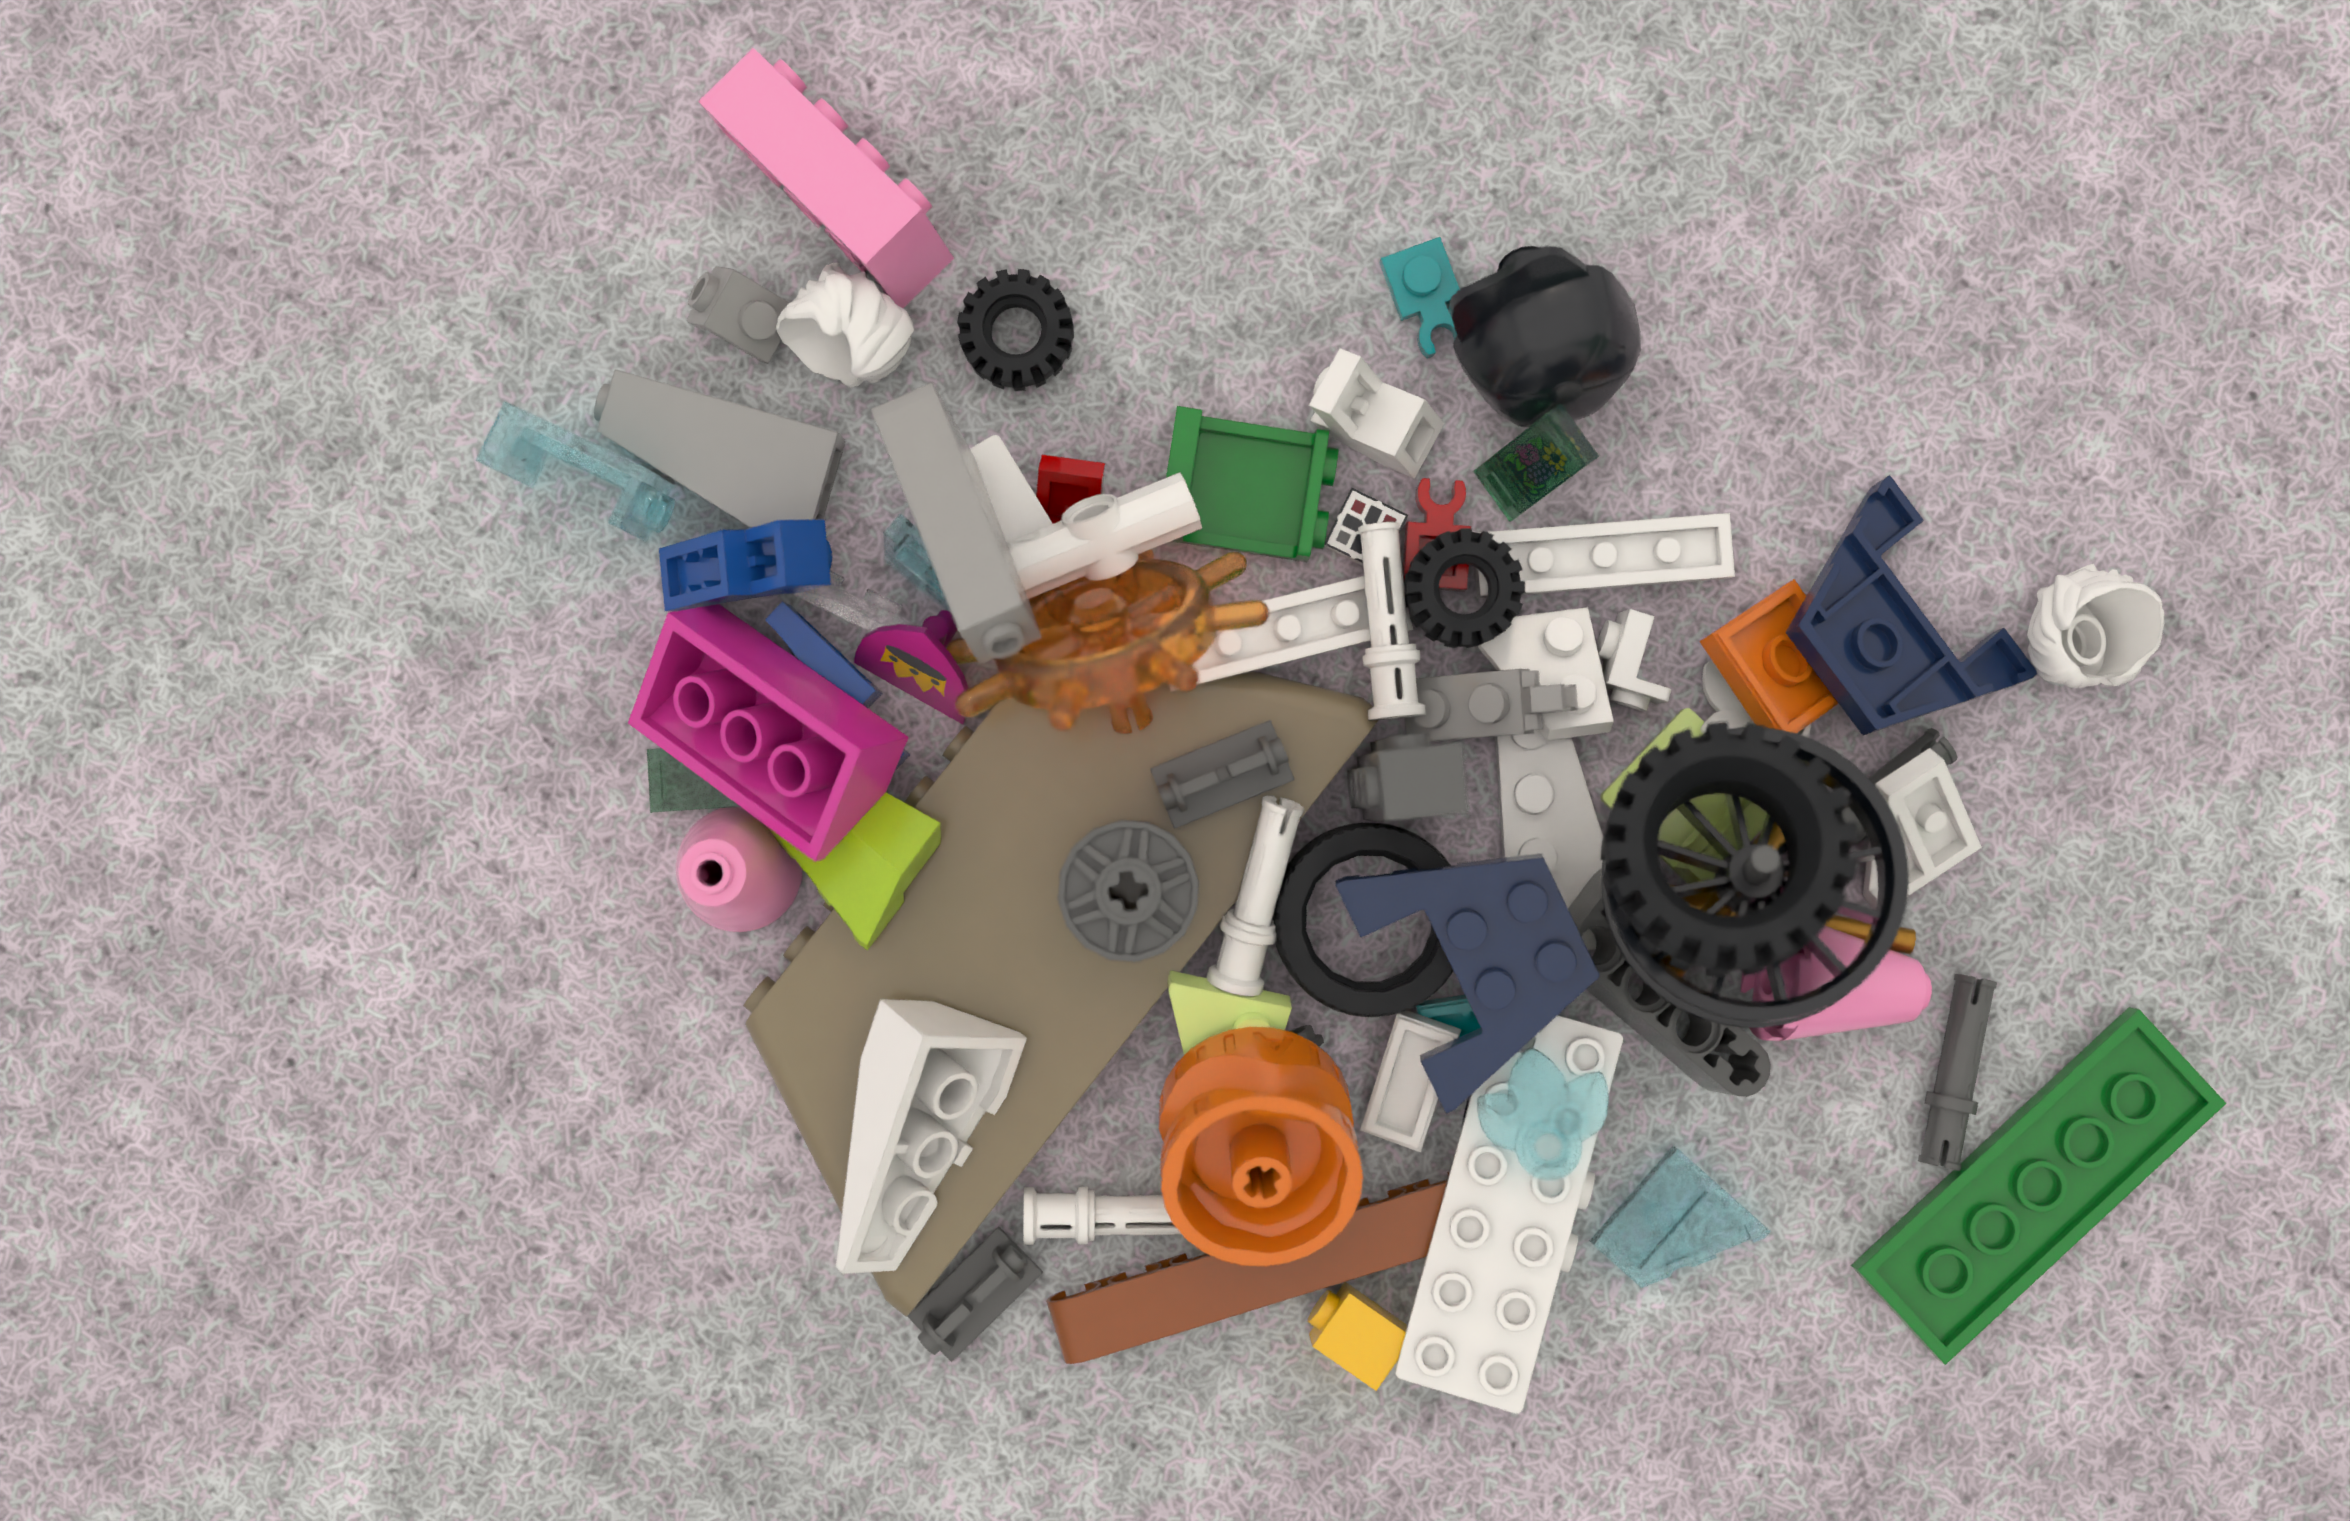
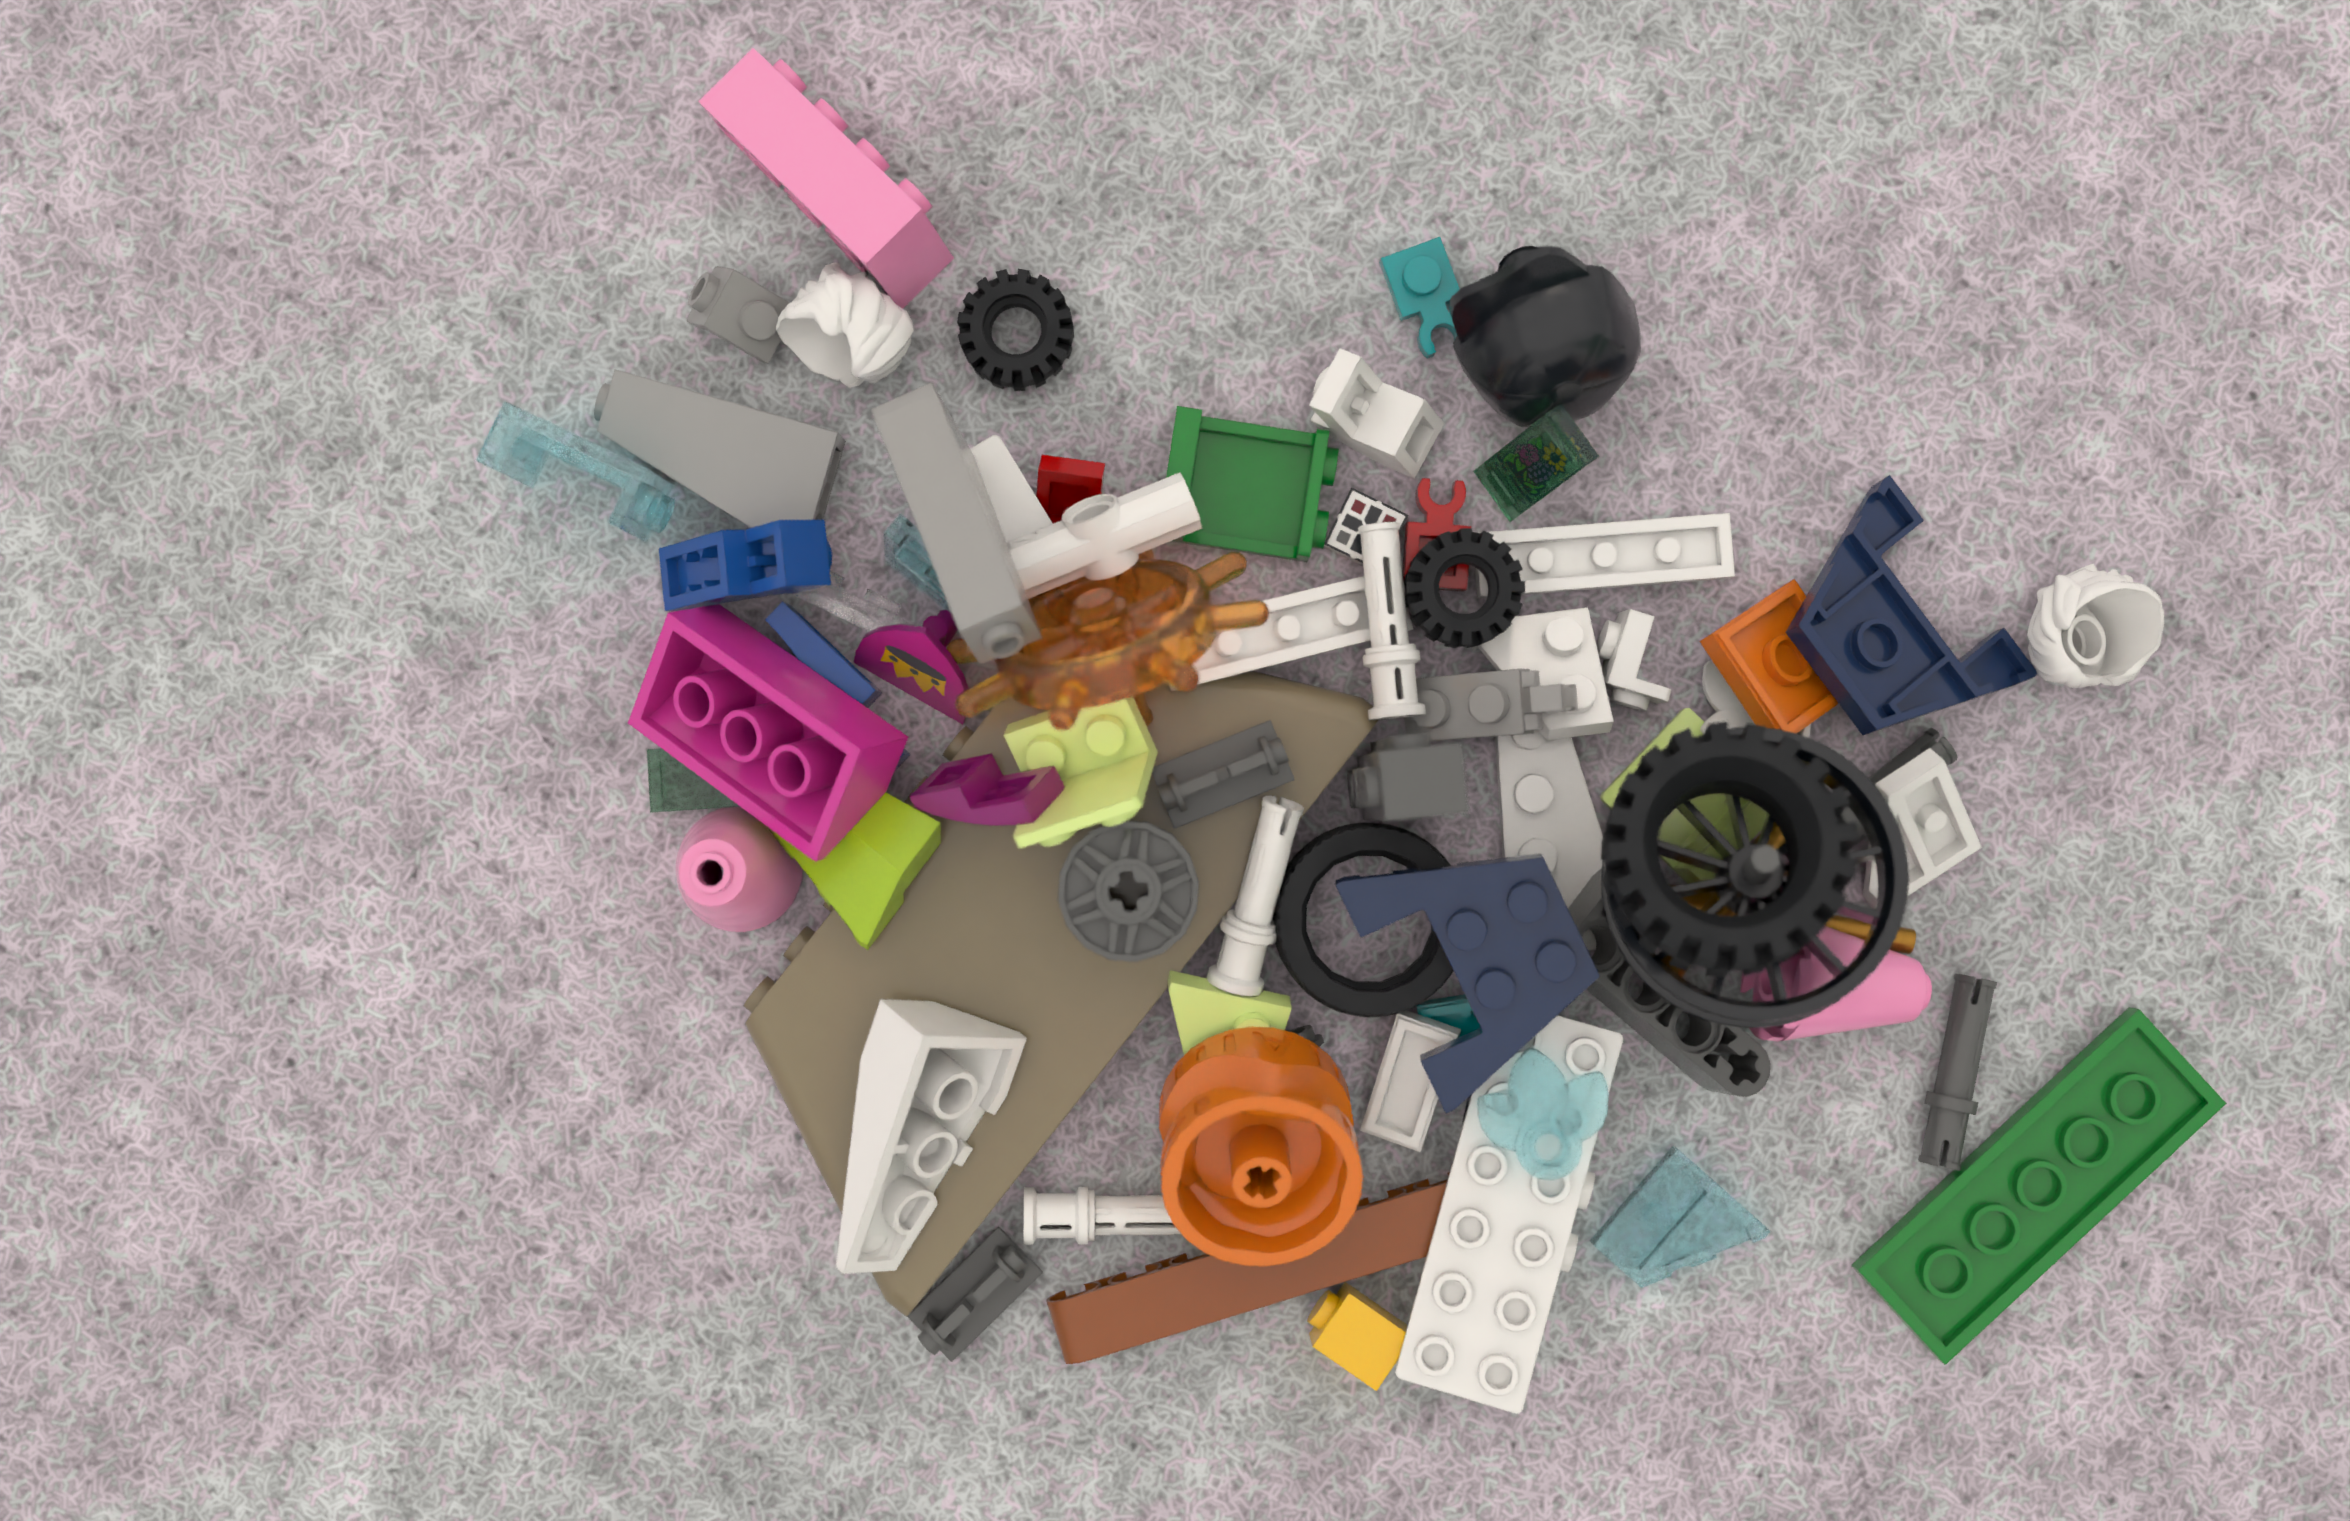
none -> magenta slope [909,753,1065,826]
none -> yellowish green bracket [1004,684,1158,848]

